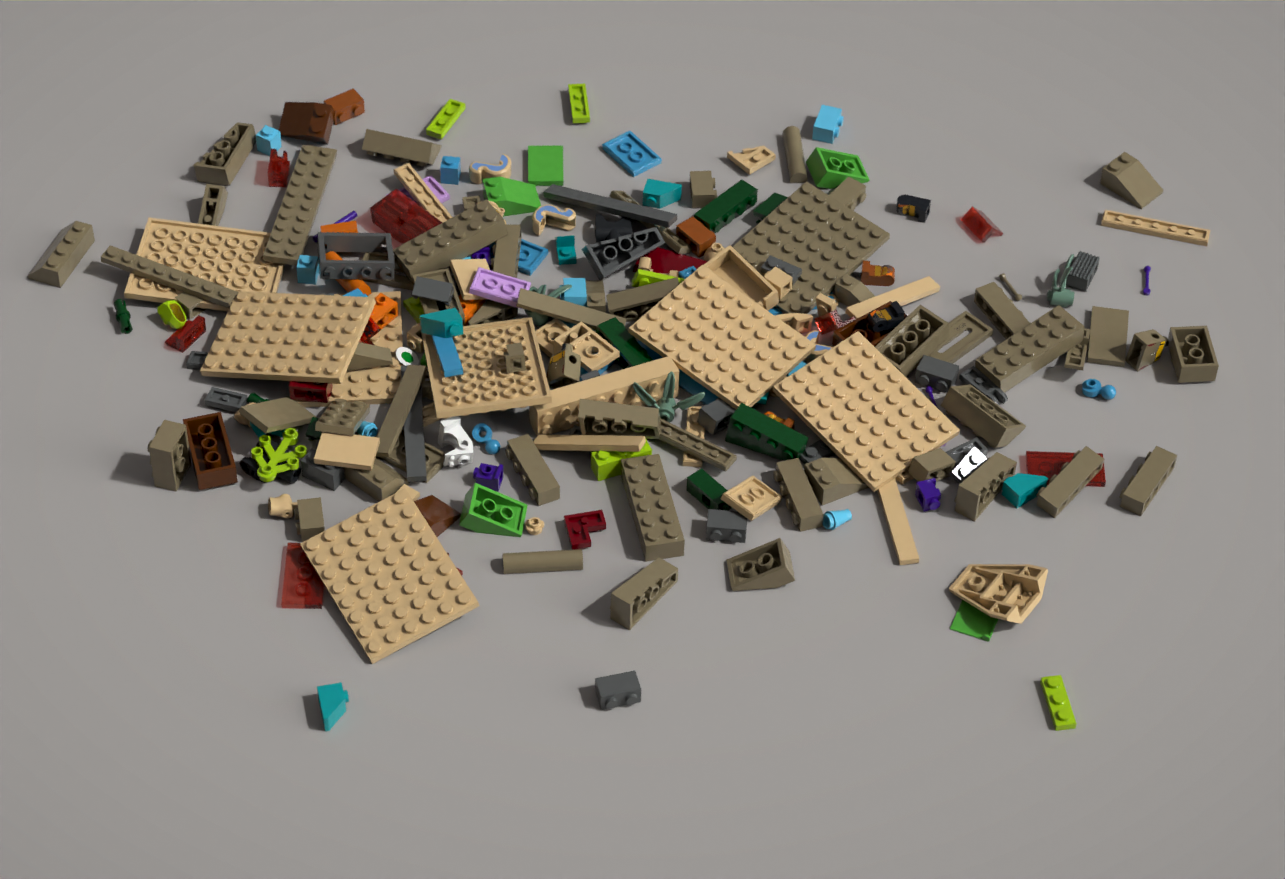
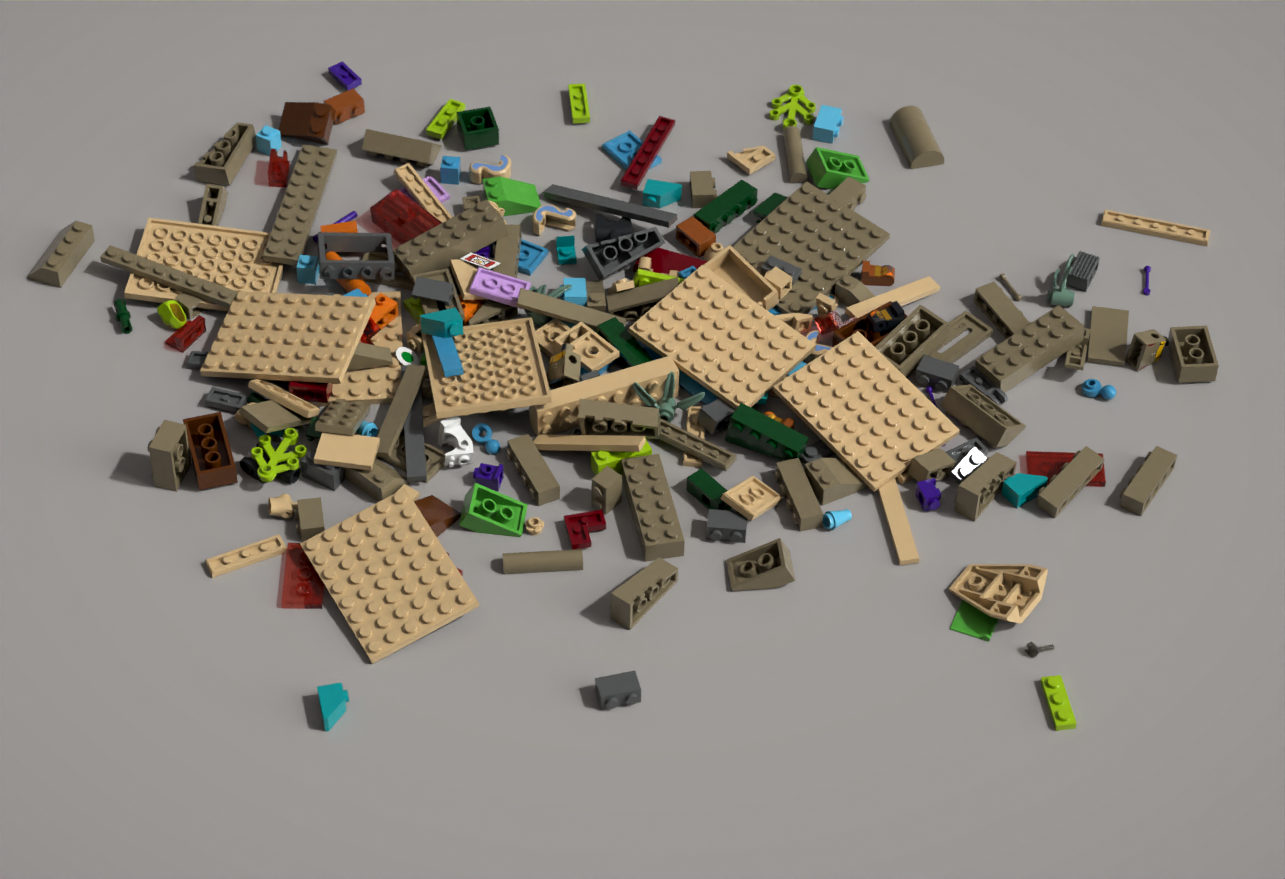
dark tan brick [504,343,526,373] -> none
bright green tile [528,145,564,186] -> none
dark tan tile [609,191,692,254] -> none
black leg [896,195,931,223] -> none
clear red panel [961,206,1003,243] -> none
dark tan slope [1100,152,1164,209] -> none
none -> tan tile [205,534,287,578]
none -> tan tile [248,379,320,418]
none -> dark purple plate [328,61,362,91]
none -> dark green brick [456,106,499,150]
none -> sticker [460,253,501,270]
none -> dark tan brick [591,466,622,514]
none -> tan plate [608,278,635,294]
none -> dark red tile [620,116,675,190]
none -> lime plant [769,84,816,130]
none -> dark tan brick [890,106,944,169]
none -> clear smoke hand [1025,642,1054,658]

